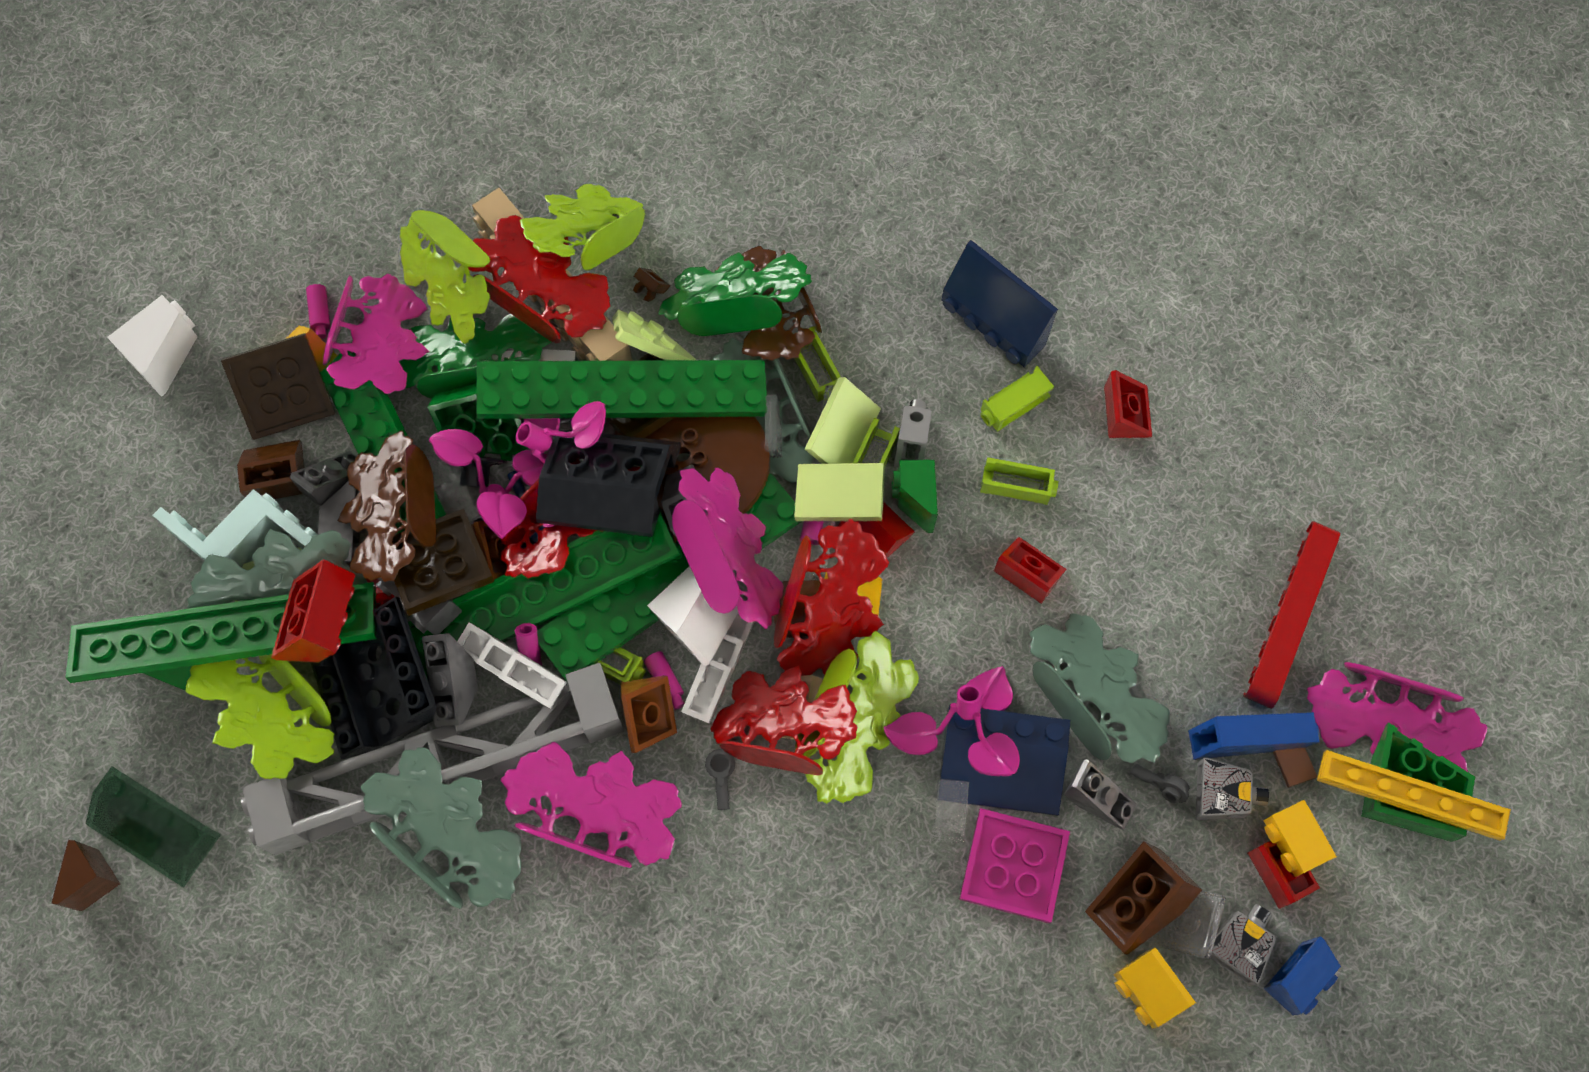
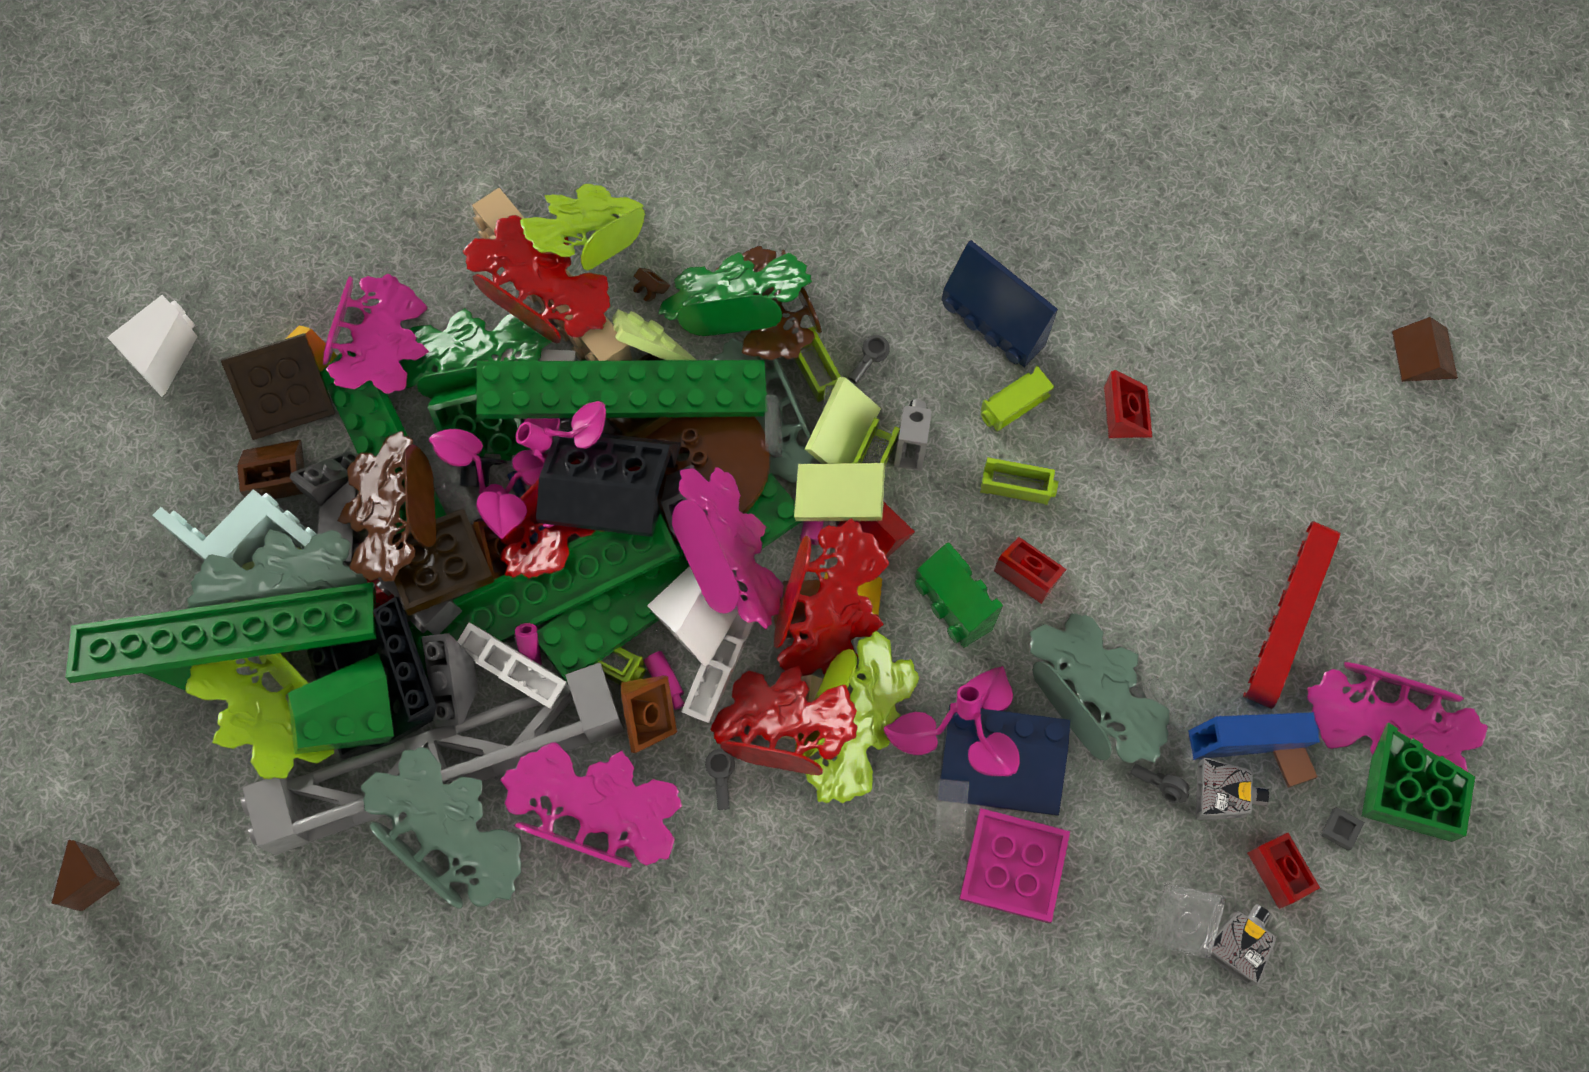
clear green slope [86,766,221,887] -> none
red slope [271,559,355,663] -> none
dark pink cylinder [306,284,330,339] -> none
lime plant [400,210,490,344] -> none
green slope [891,460,938,533] -> none
flat silver slope [1064,759,1136,830] -> none
reddish brown slope [1085,841,1202,955] -> none
yellow slope [1114,947,1196,1029] -> none
yellow slope [1263,800,1337,877] -> none
blue slope [1263,936,1341,1016] -> none
yellow tile [1317,750,1511,841] -> none
none -> green wedge [288,653,394,754]
none -> dark grey plate [848,335,890,384]
none -> green wedge [914,542,1003,648]
none -> dark grey plate [1320,807,1365,851]
none -> reddish brown slope [1392,317,1458,382]

